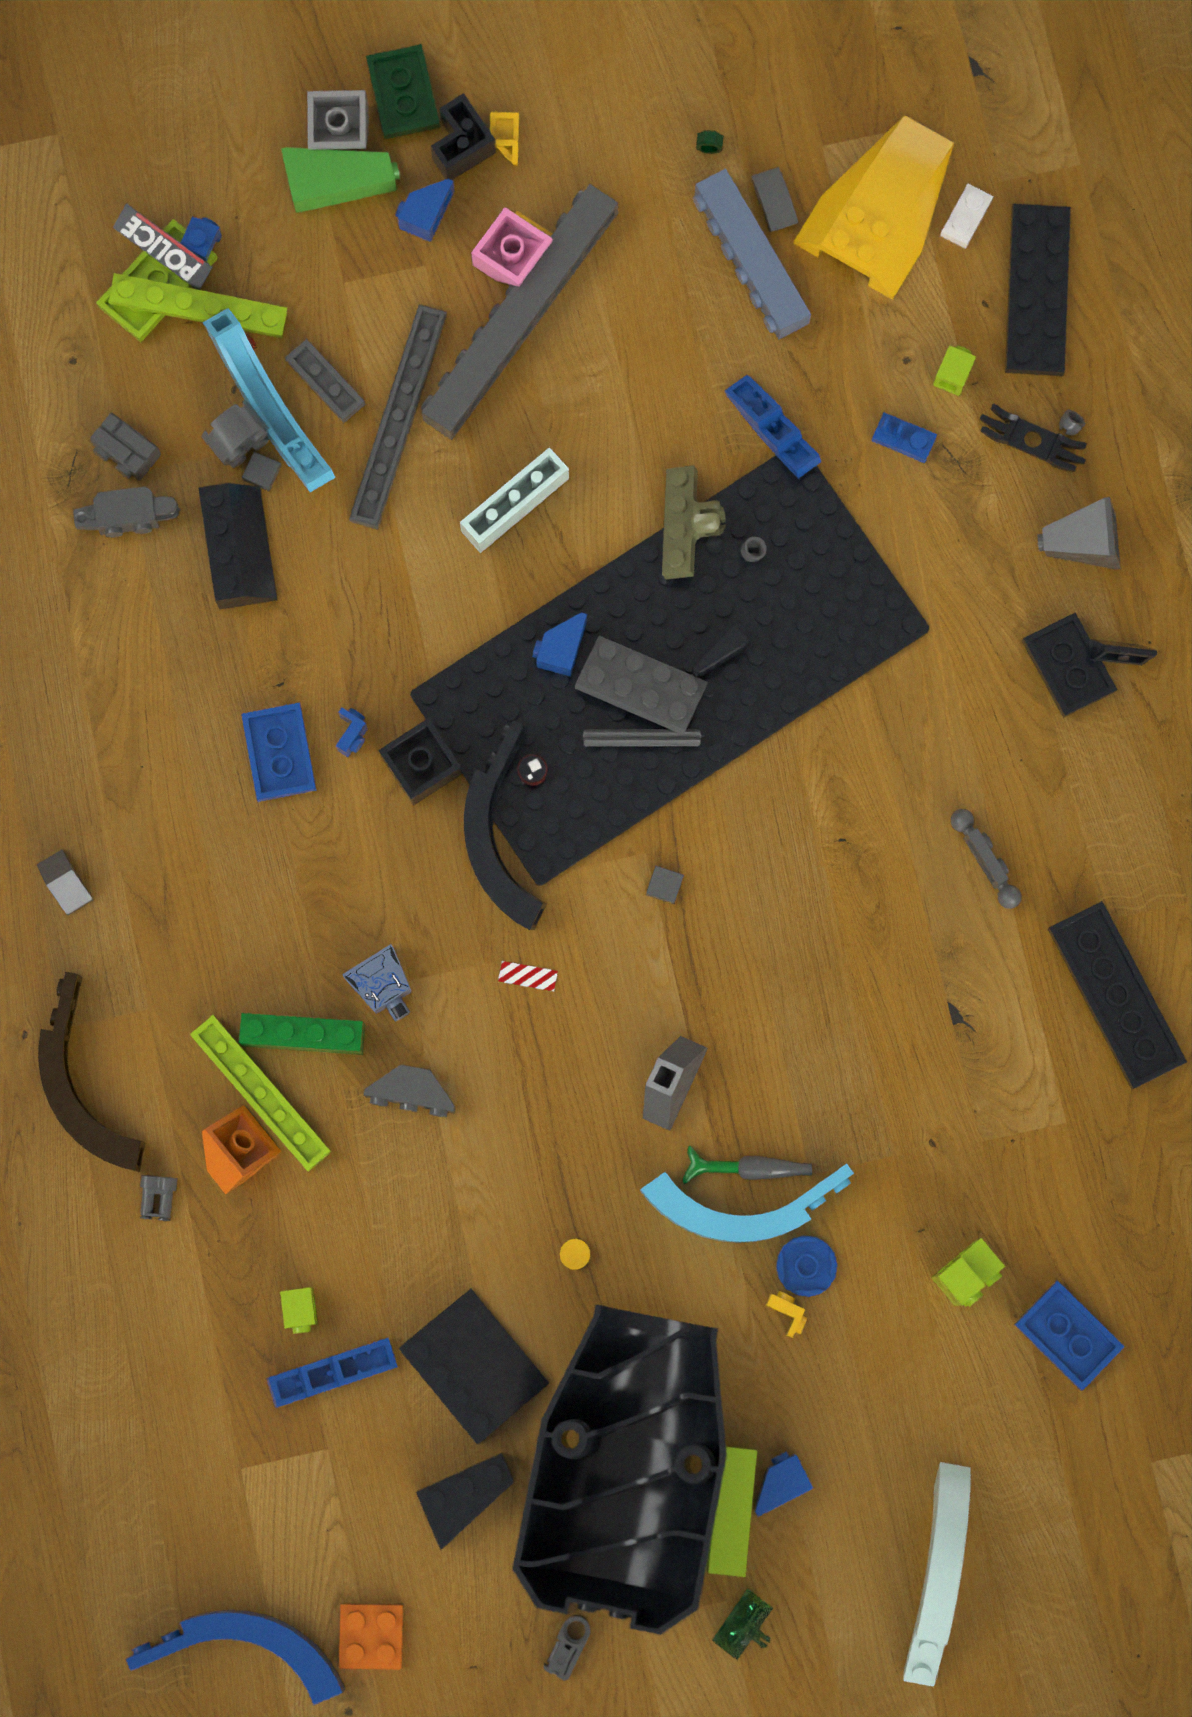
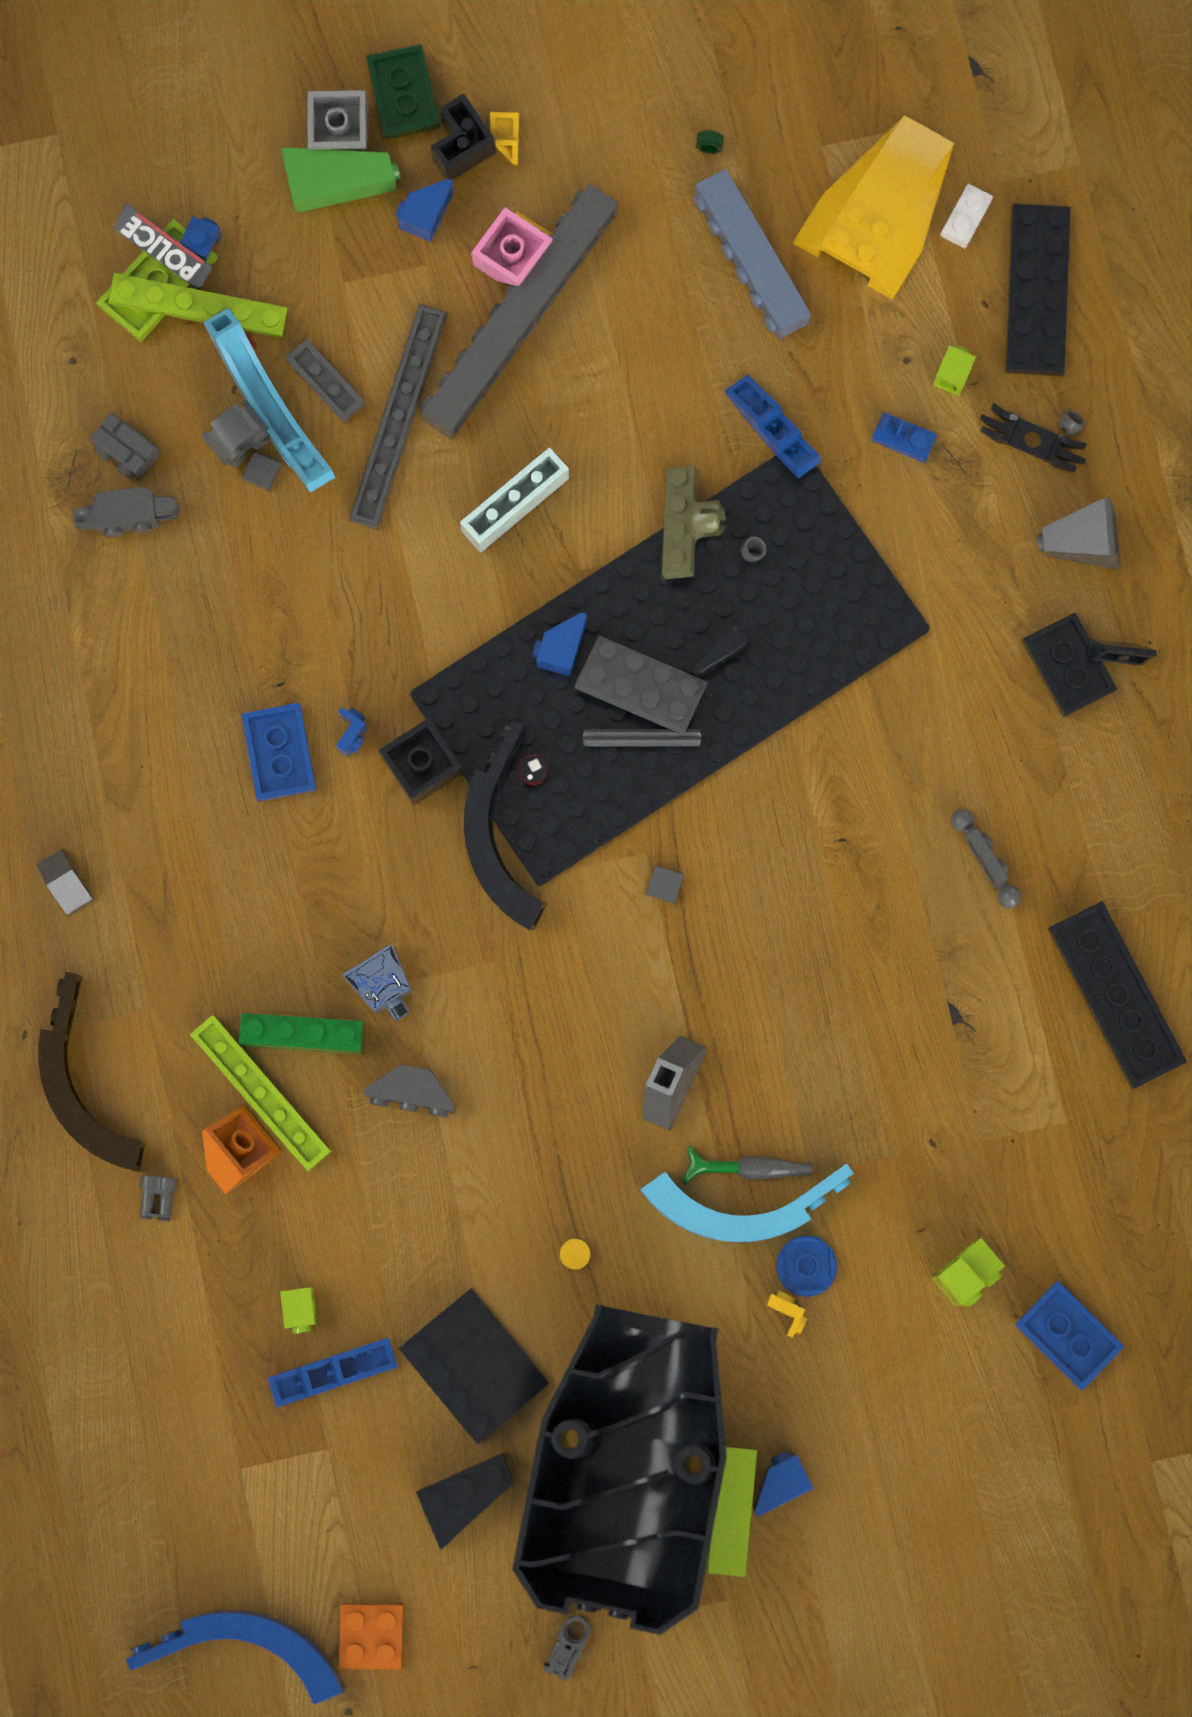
black slope [198,483,278,609] -> none
sticker [498,961,558,992] -> none
clear green plate [712,1588,773,1660] -> none
dark grey slope [751,167,798,232] -> none
light aqua arch [903,1462,971,1687] -> none

